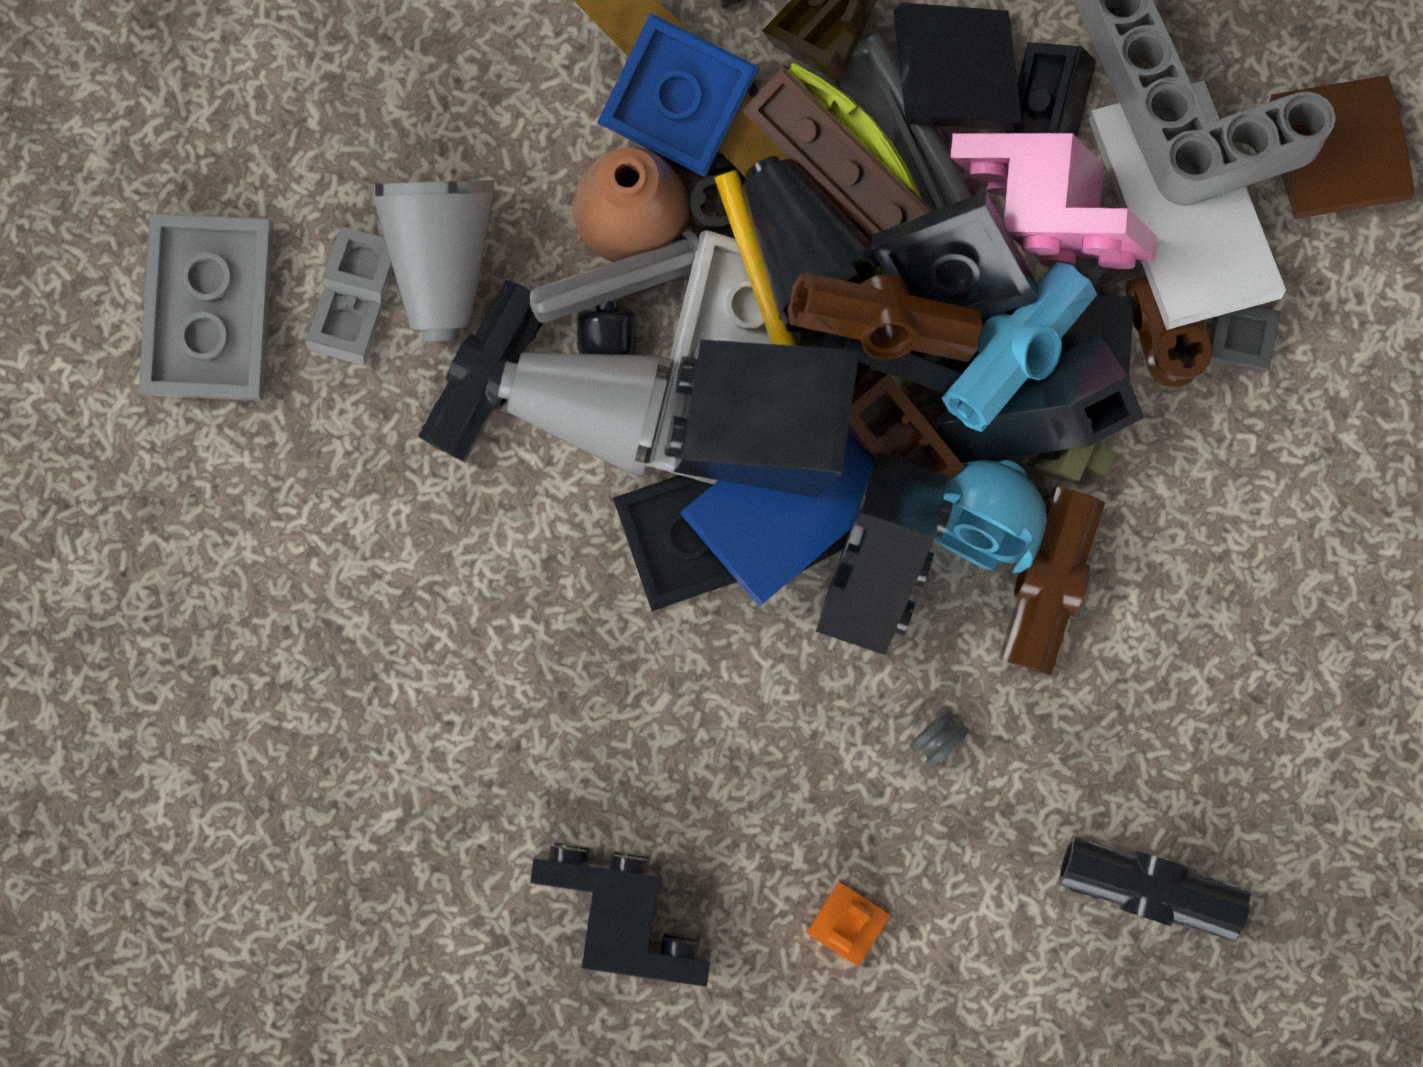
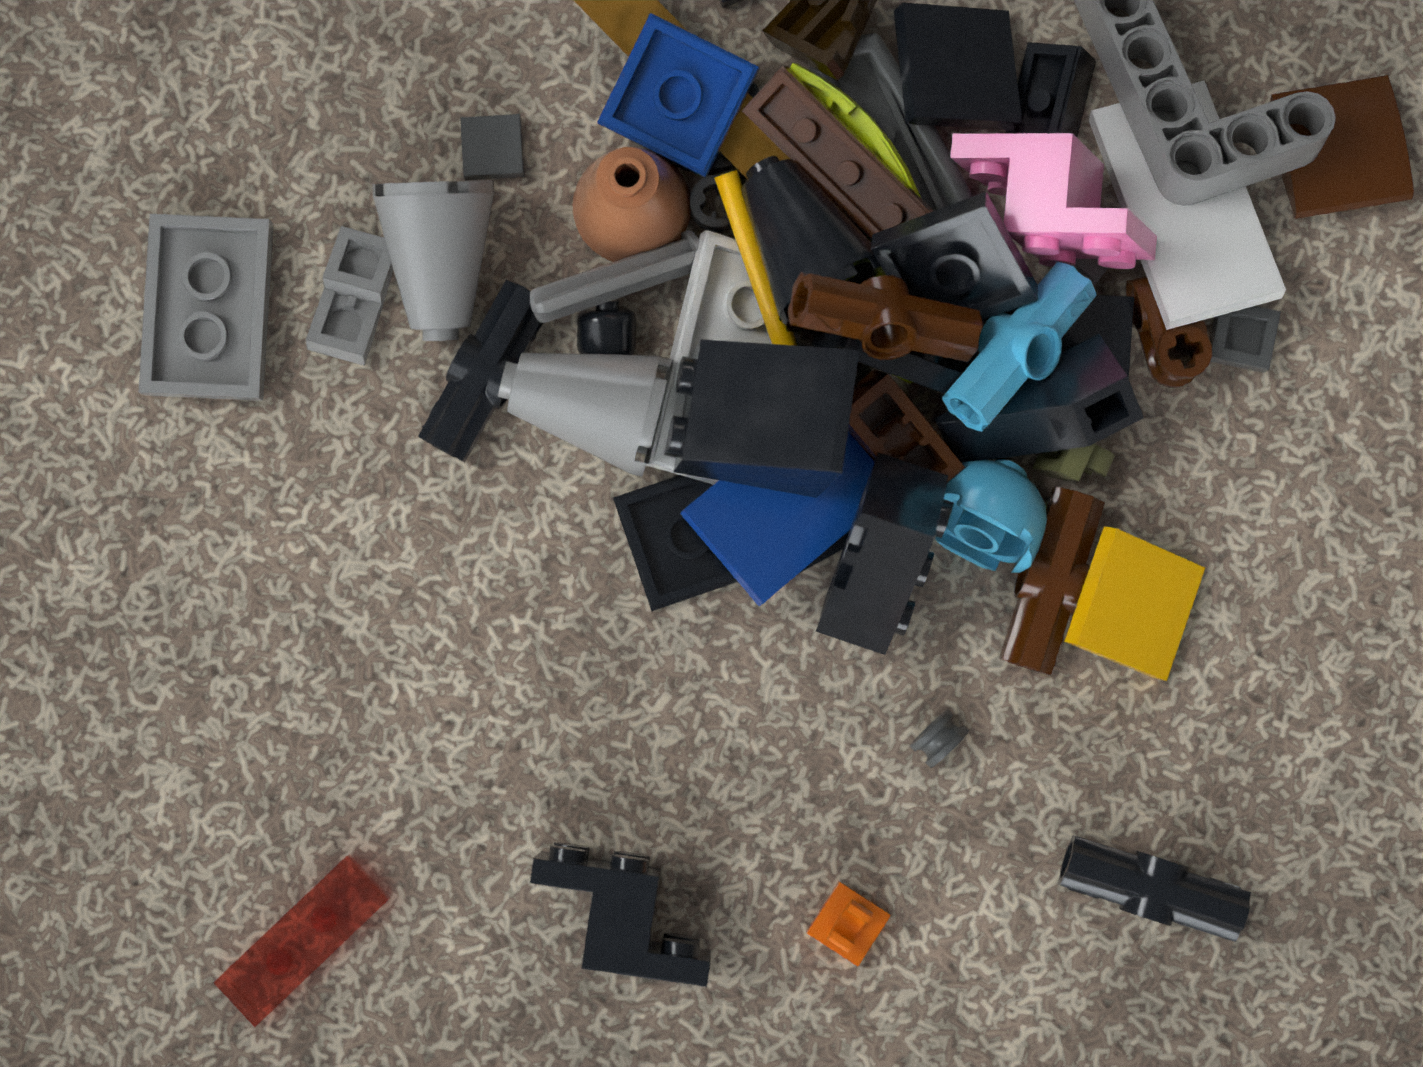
none -> clear red tile [213,854,391,1027]
none -> dark grey tile [460,114,525,181]
none -> yellow tile [1064,526,1205,681]

